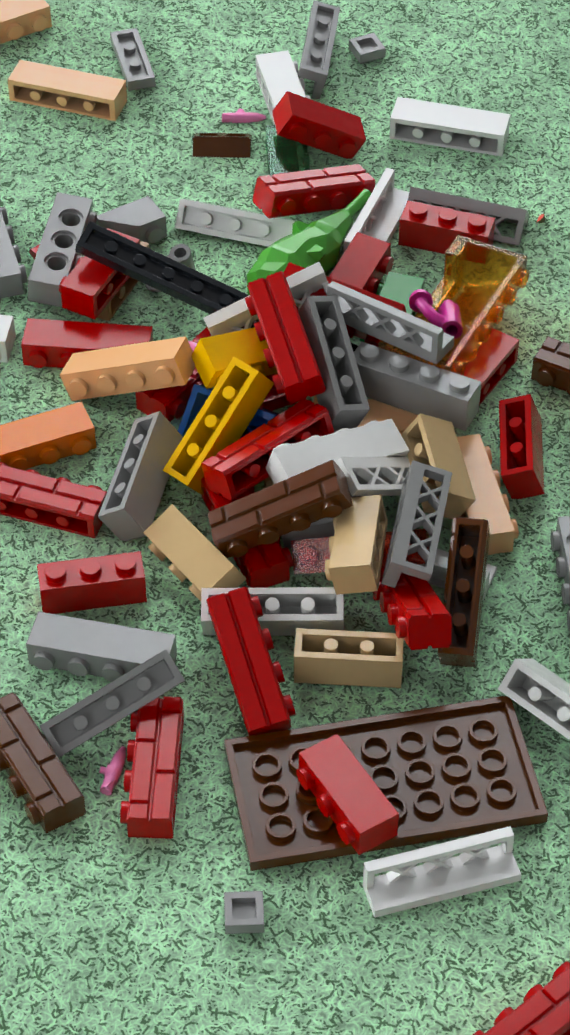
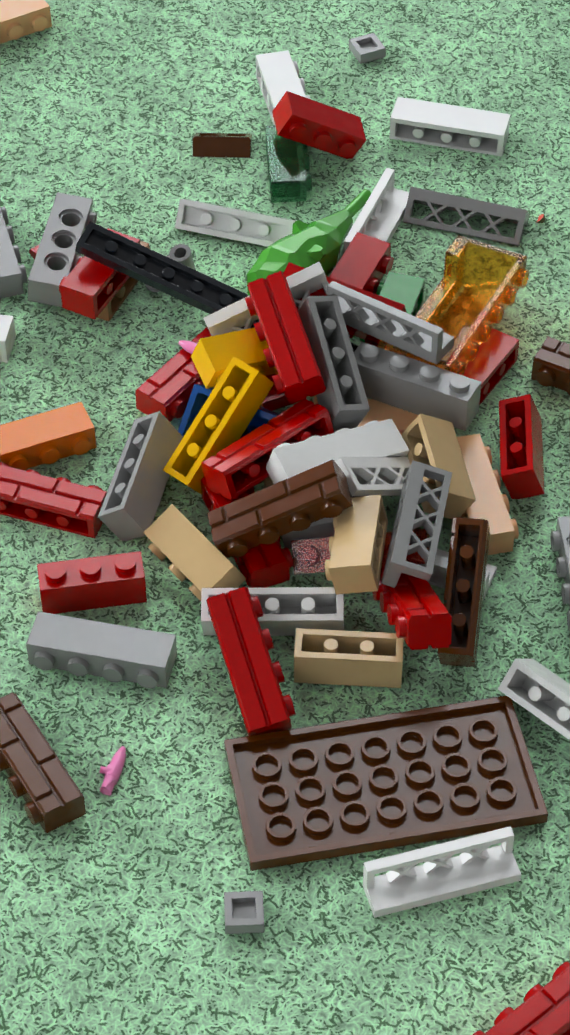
light nougat brick [7,60,127,121] -> none
red brick [21,318,153,368] -> none
light grey fence [39,649,185,758] -> none
light nougat brick [60,336,195,401] -> none
light grey slope [96,196,167,244] -> none
light grey plate [110,28,156,91] -> none
red brick [120,696,184,839] -> none
bright pink helmet [222,108,266,123] -> none
red brick [253,164,376,219] -> none
brick [296,734,399,855] -> none
light grey fence [298,0,340,99] -> none
red brick [398,200,495,263] -> none
dark pink plant [409,289,463,340] -> none

